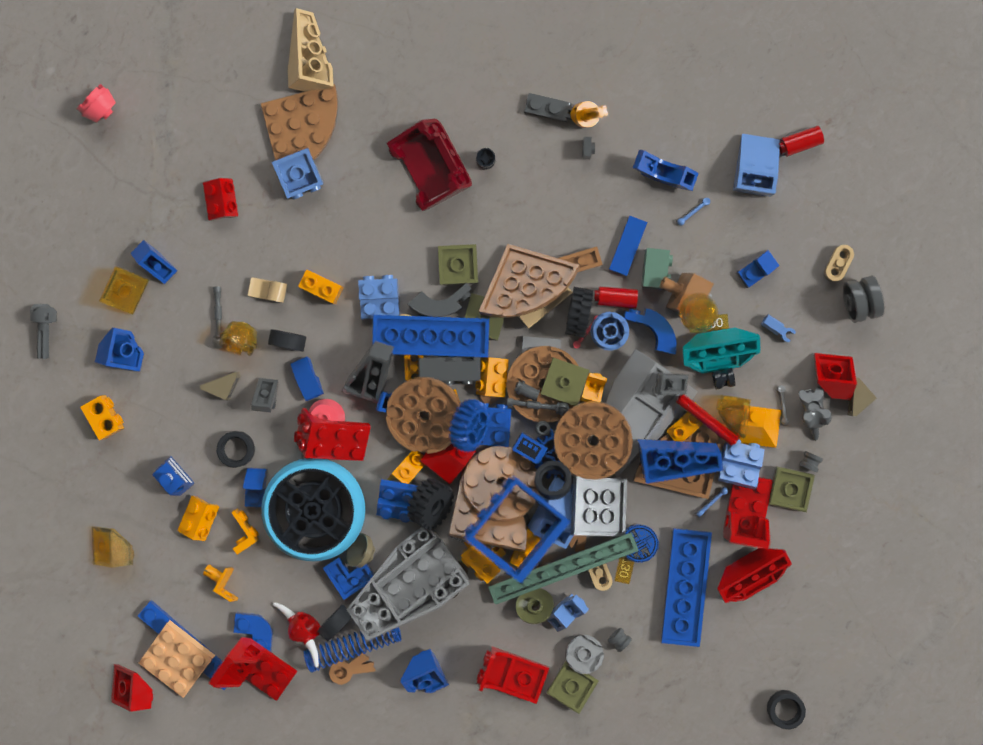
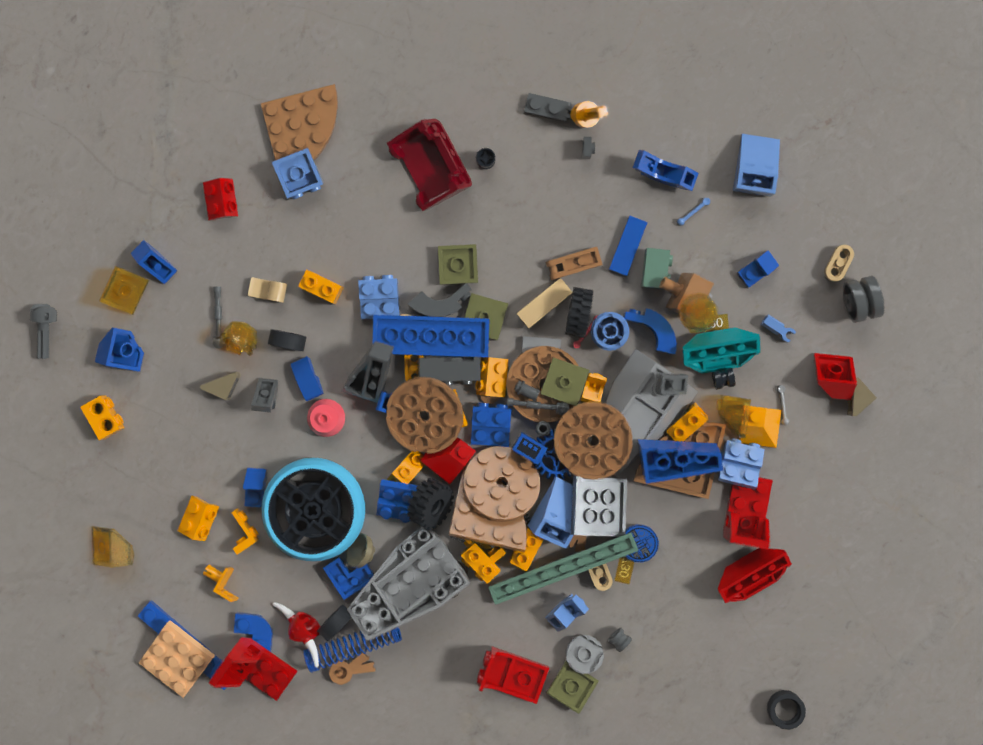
coral cone [76,84,116,123] -> none
red slope [111,664,153,712] -> none
blue torso [152,456,195,496] -> none
black tyre [216,431,255,468] -> none
tan wedge [288,8,334,92] -> none
red bracket [294,408,371,461] -> none
blue slope [400,649,449,693] -> none
blue gear [449,399,490,452] -> none
blue window [464,475,571,583] -> none
medium nougat plate [479,244,580,318] -> none
olive dish [516,588,554,624] -> none
black tyre [534,461,572,500] -> none
red brick [594,286,638,309] -> none
blue plate [661,528,712,647] -> none
red axle [676,394,738,445] -> none
medium blue hinge [696,487,728,517] -> none
olive plate [768,466,815,512] -> none
red brick [778,126,824,157] -> none
dark grey animal [799,387,832,441] -> none
dark grey wheel [799,451,823,473] -> none

